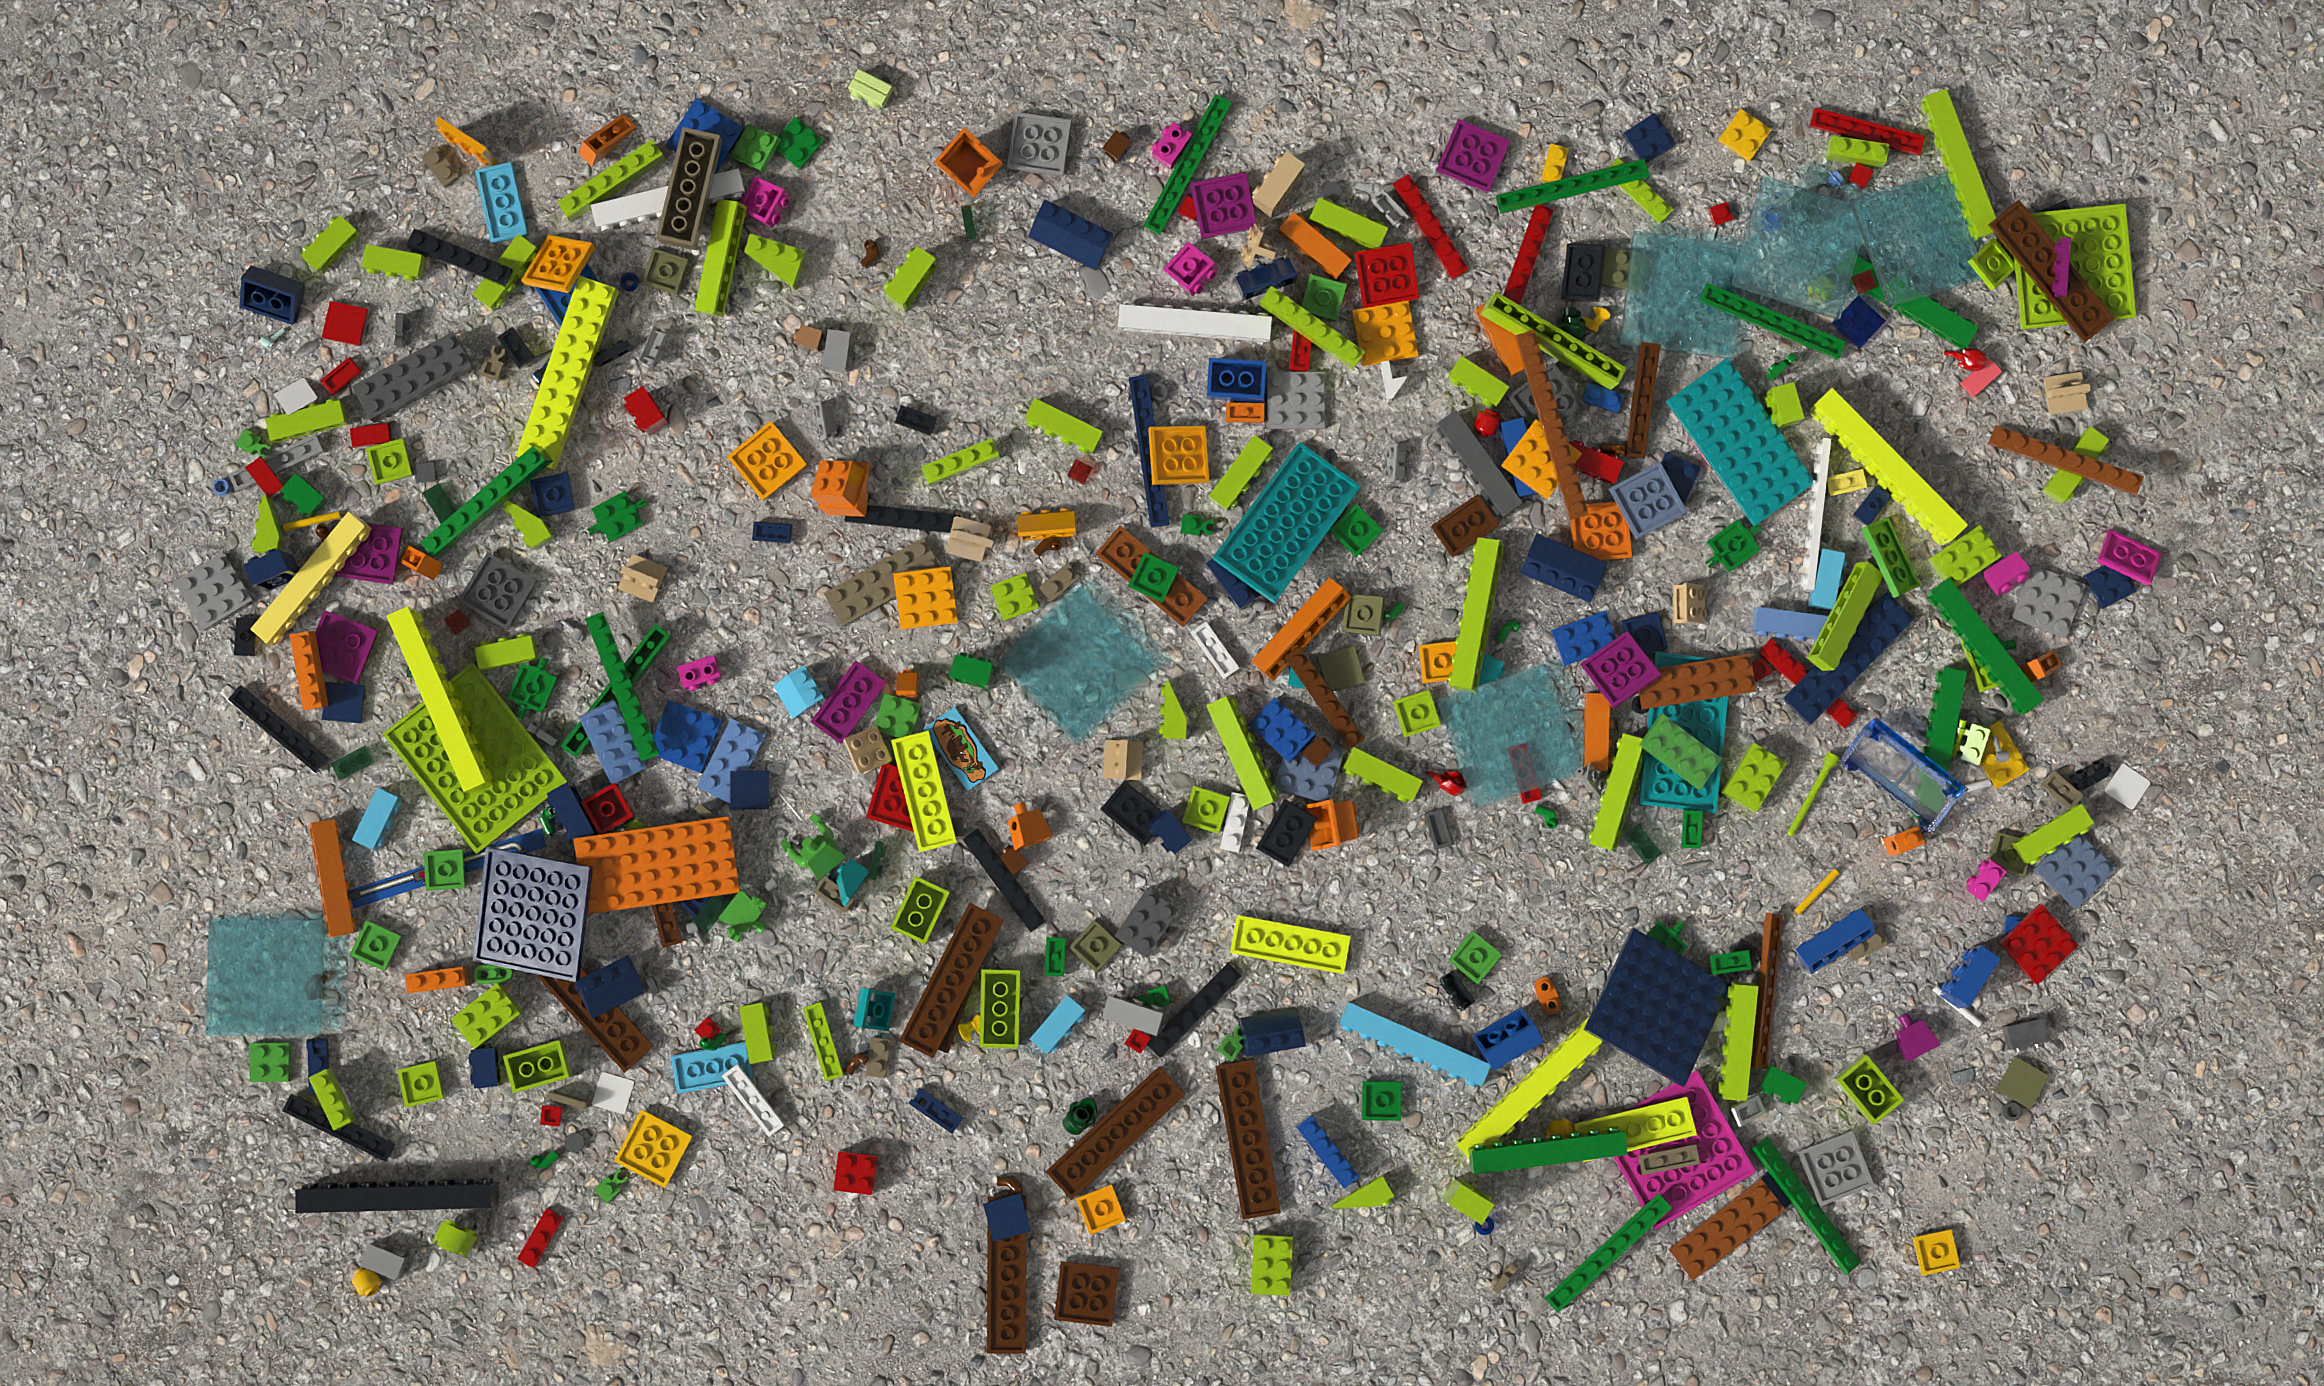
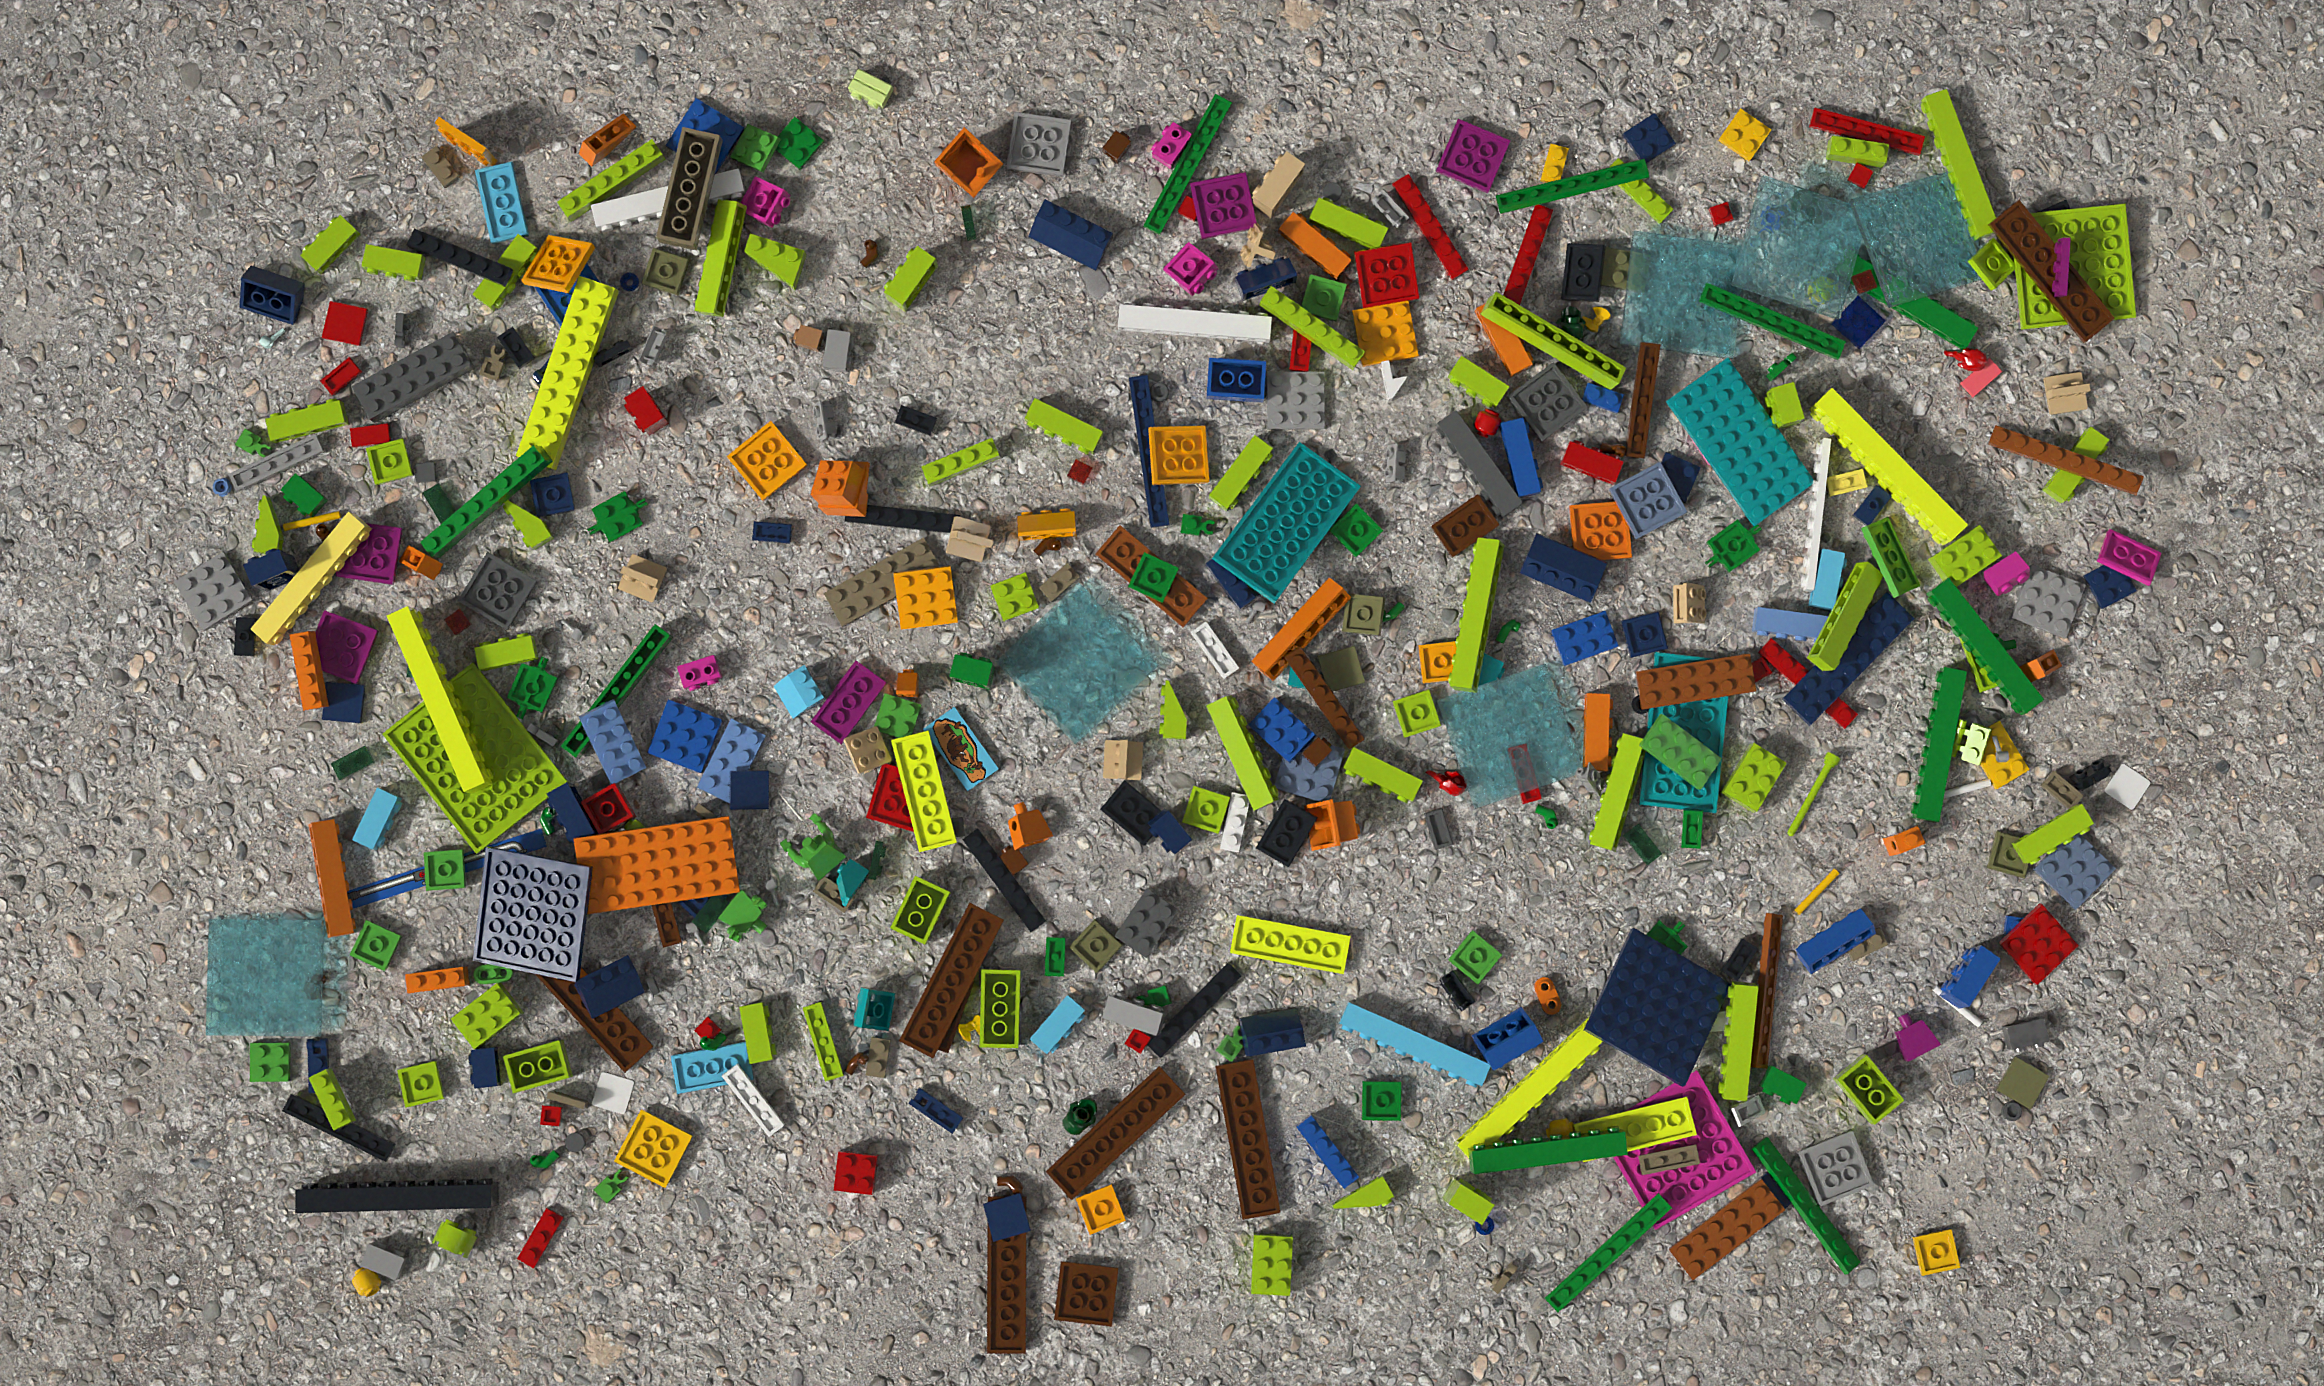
black plate [228,685,329,773] -> none
red tile [245,456,284,498] -> none
white sticker [274,378,317,415] -> none
green plate [585,612,660,762] -> none
orange plate [1226,403,1264,423] -> none
light orange plate [1501,420,1582,500] -> none
dark orange plate [1515,330,1589,520] -> none
magenta plate [1580,631,1661,709] -> none
green plate [1709,950,1752,975] -> none
medium blue plate [1828,169,1845,187] -> none
windscreen [1839,717,1969,833] -> none
dark pink brick [1966,856,2007,902] -> none

